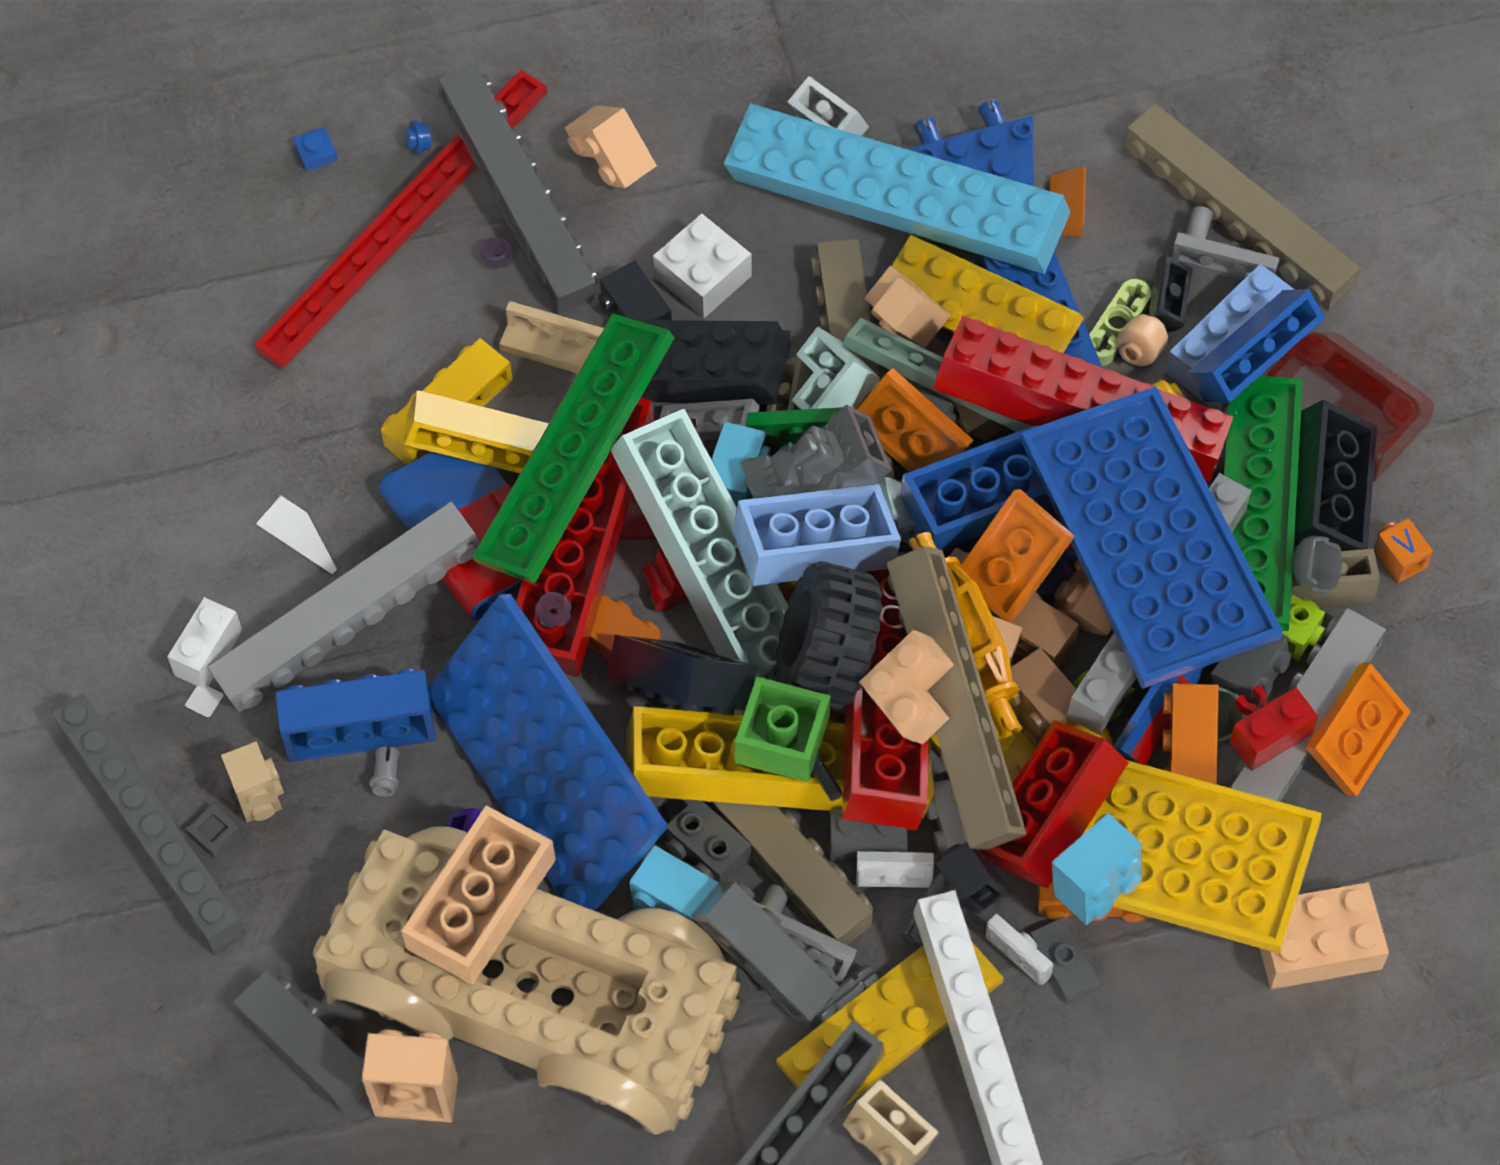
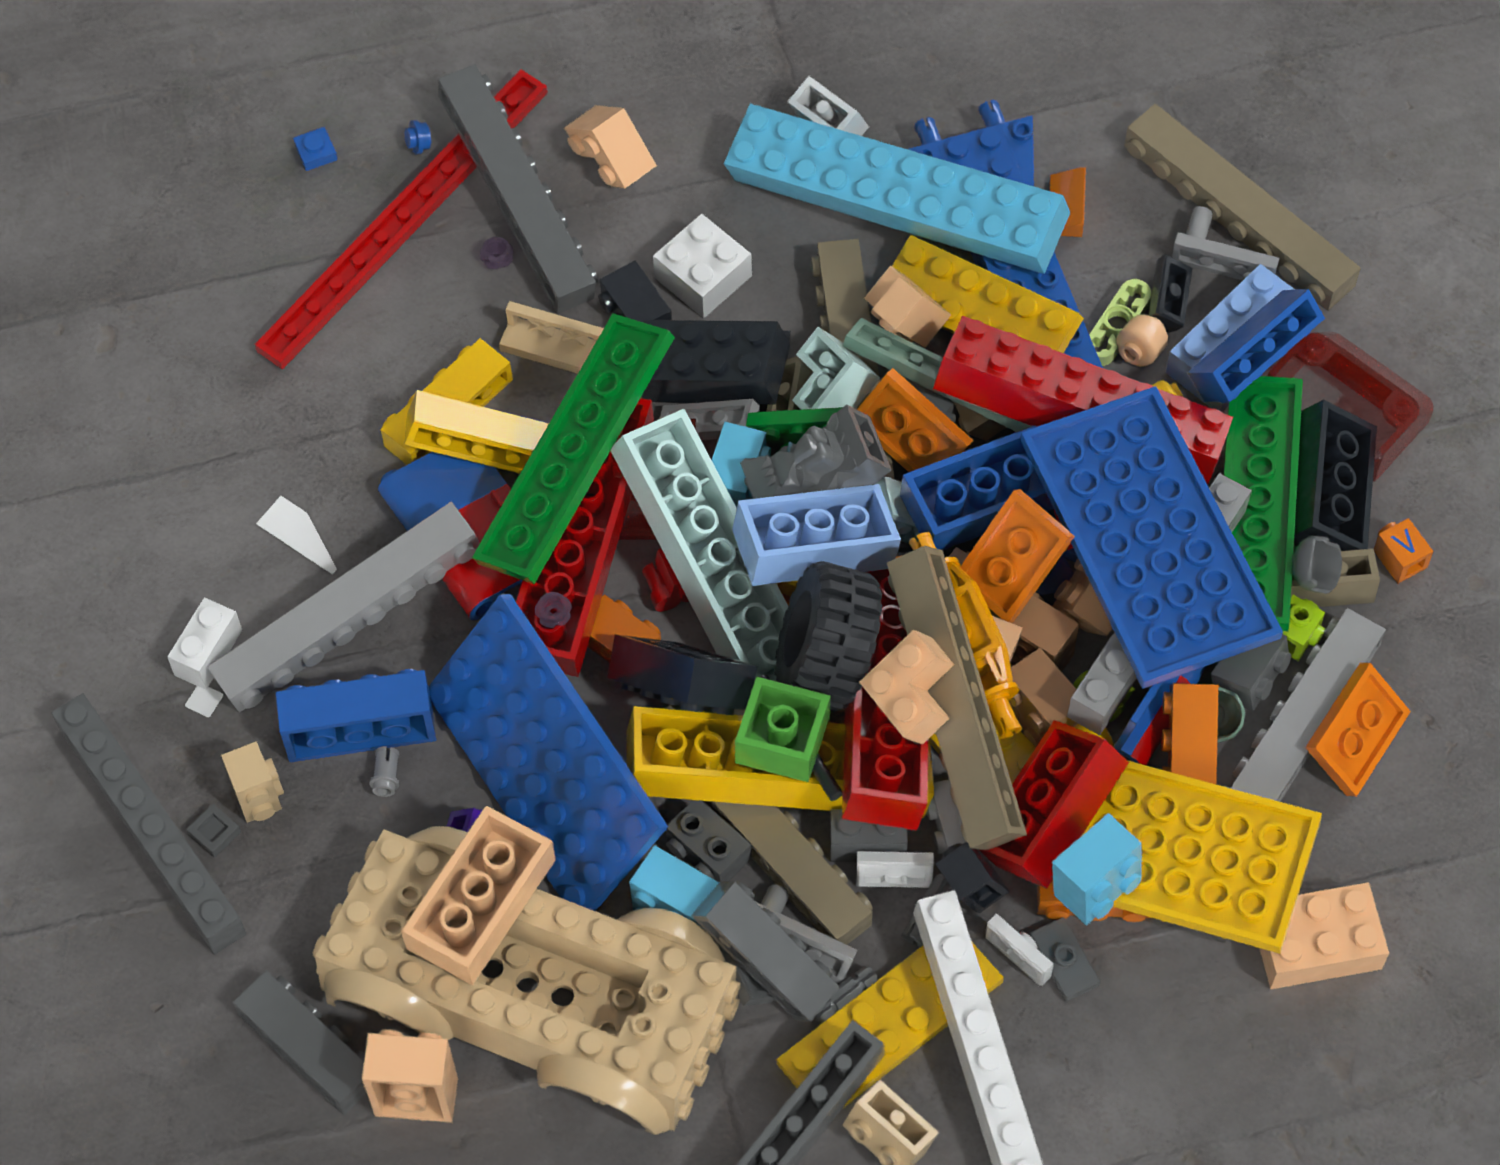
red brick [1230,684,1319,771] -> none

